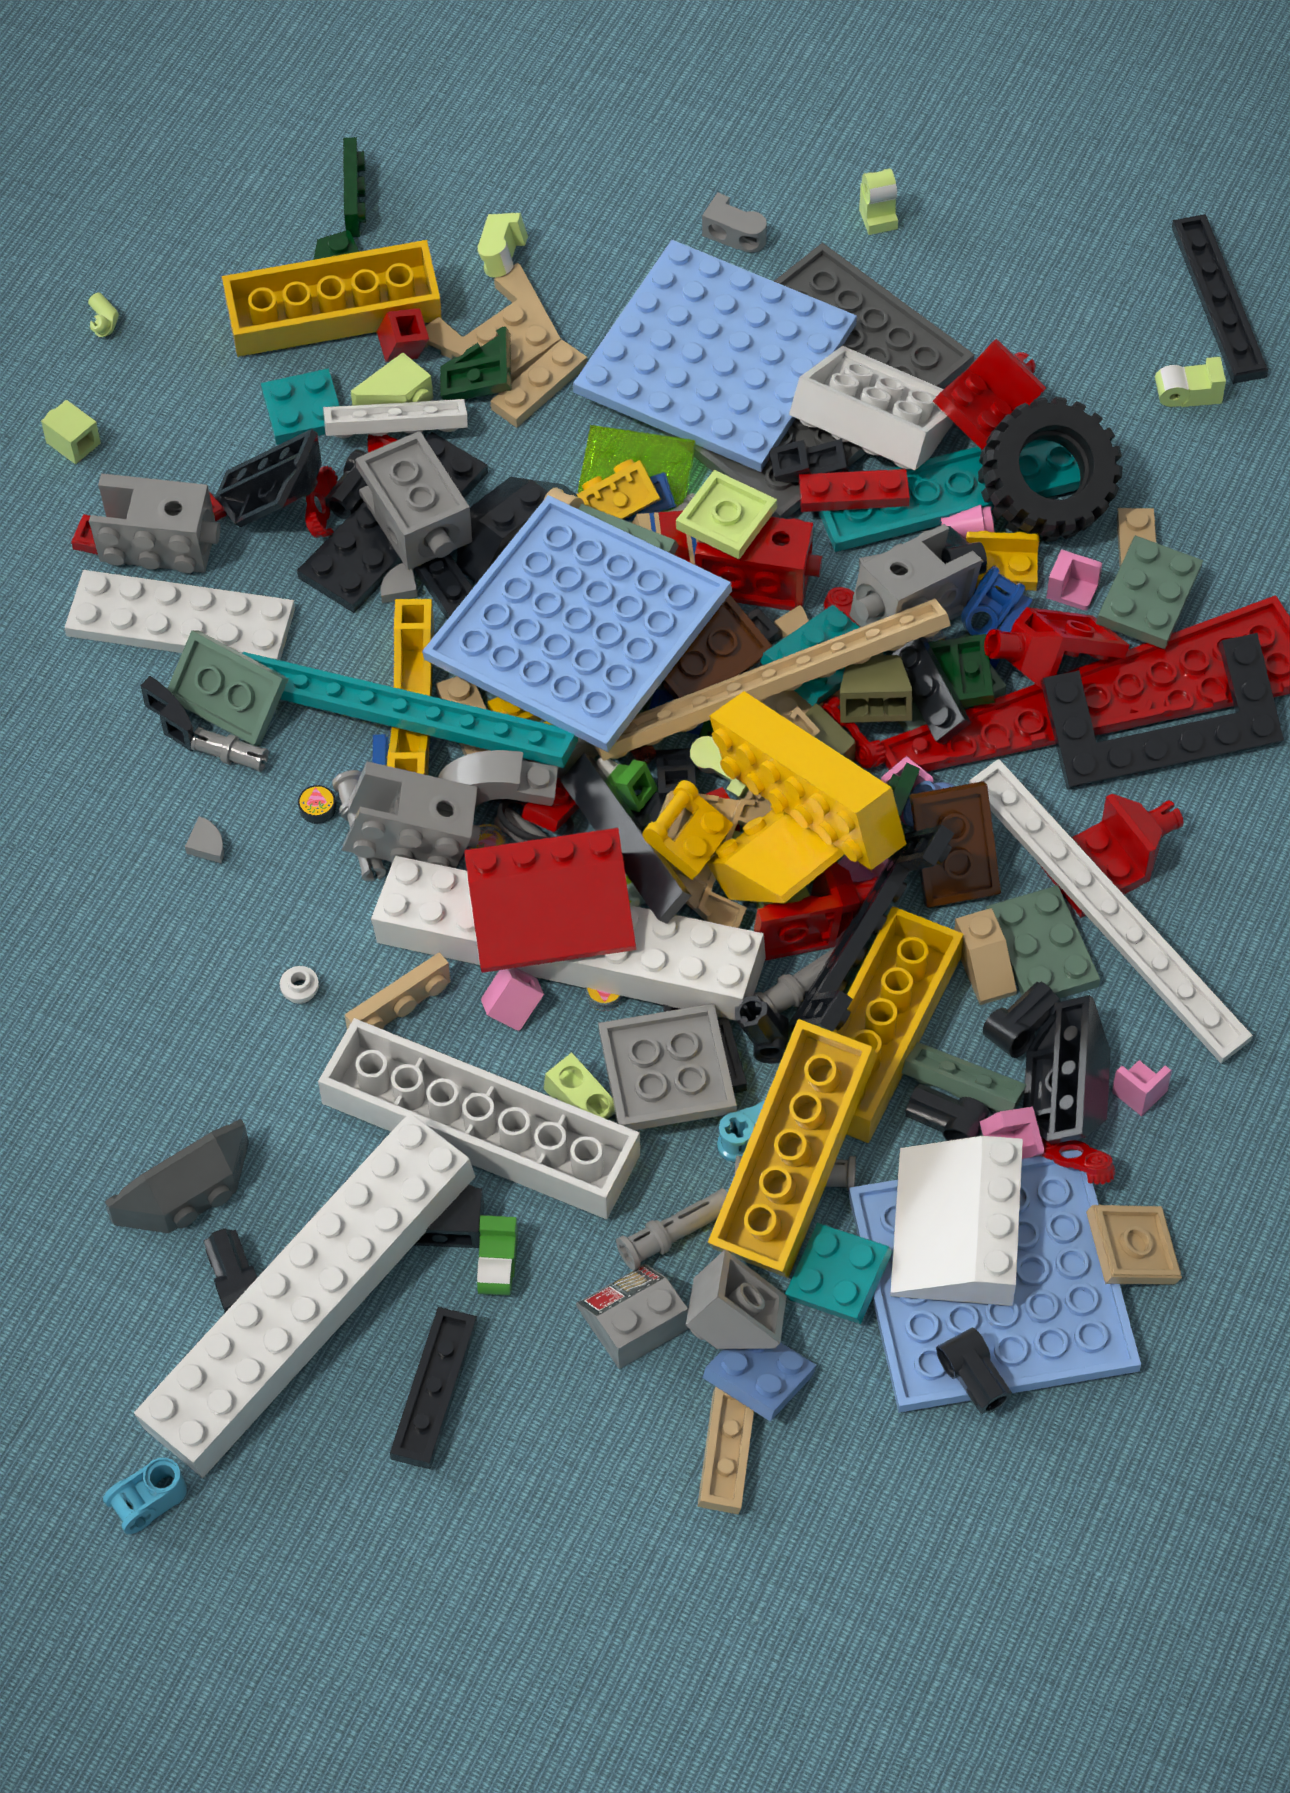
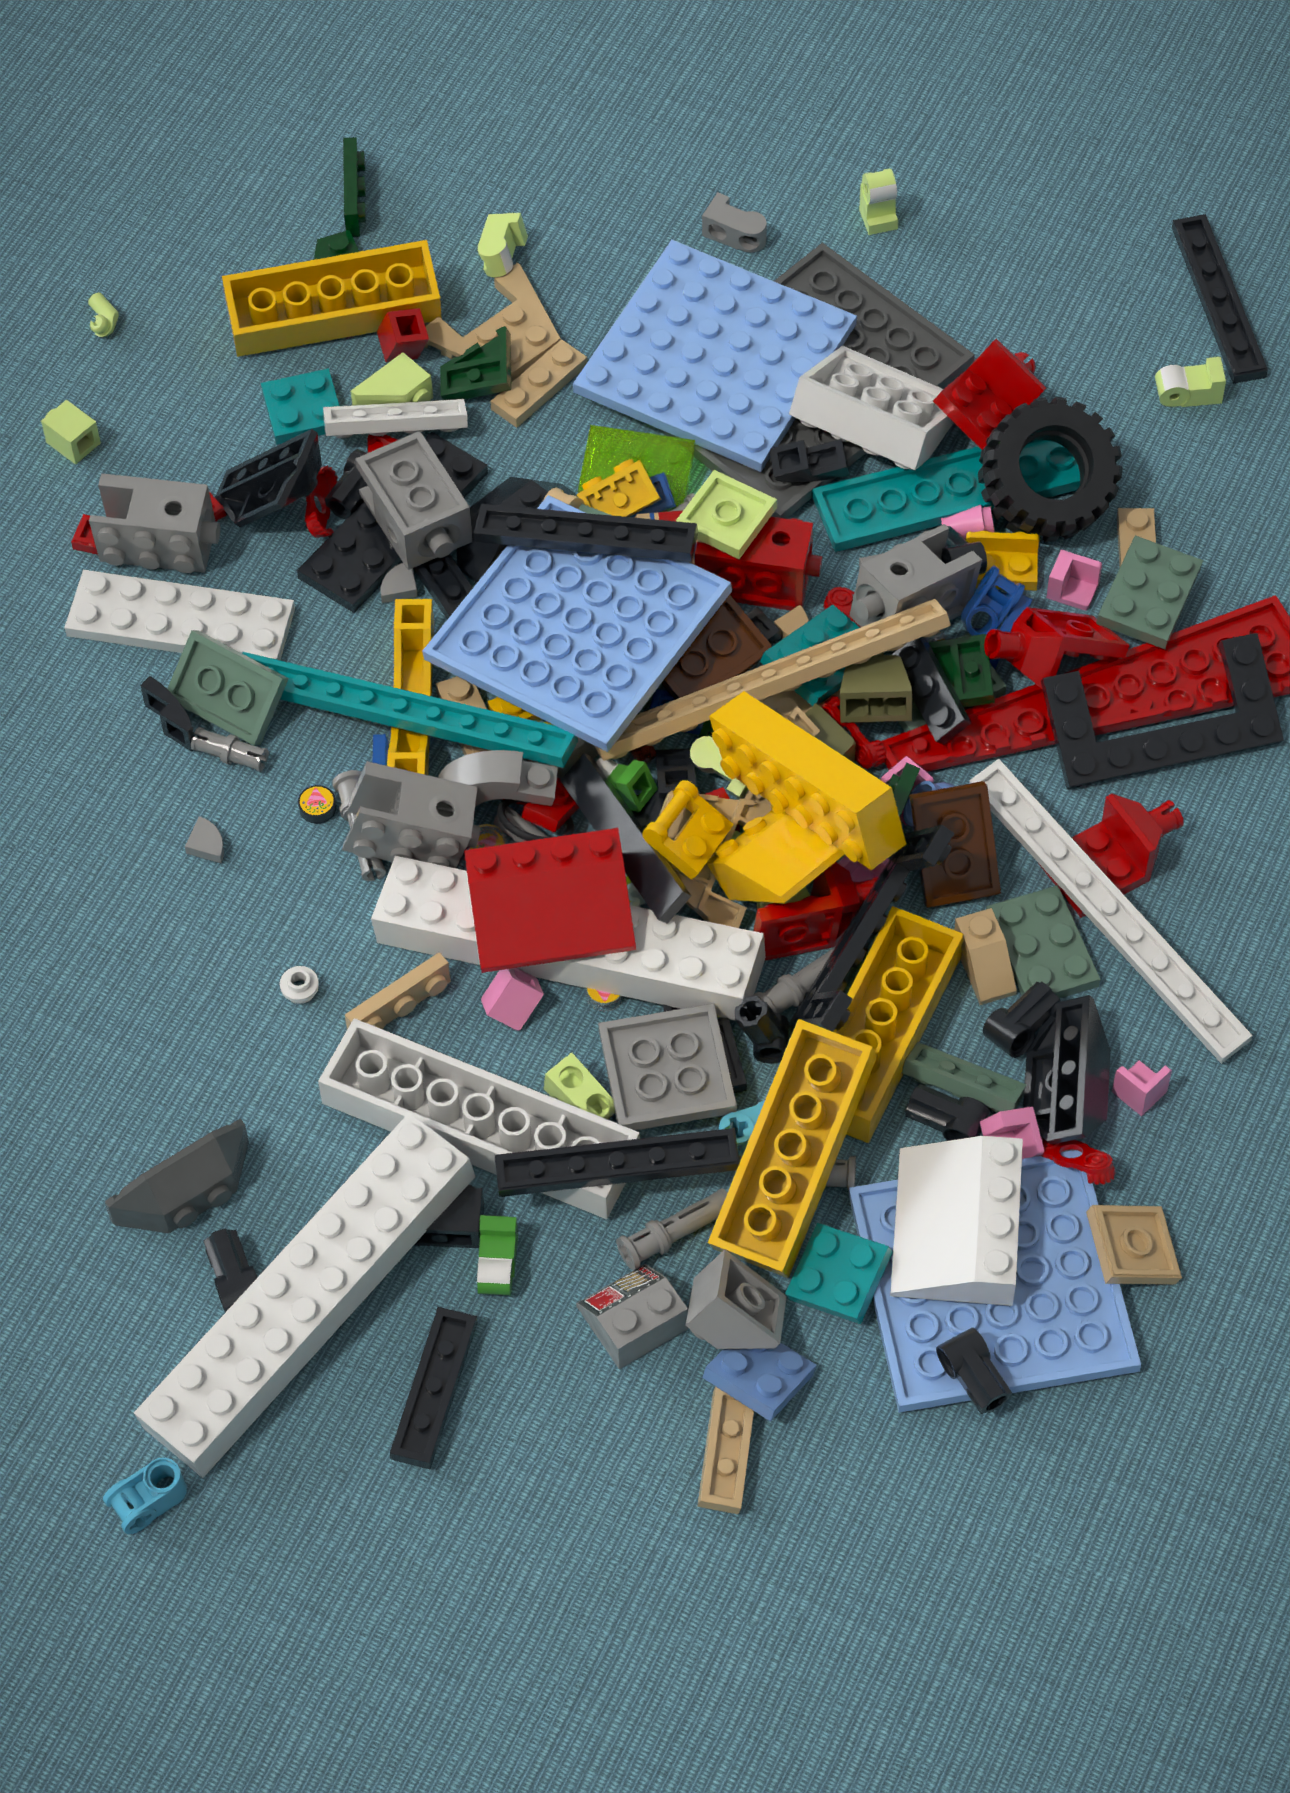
red plate [799,469,910,512] -> none
none -> black plate [474,504,698,562]
none -> black tile [495,1128,740,1197]

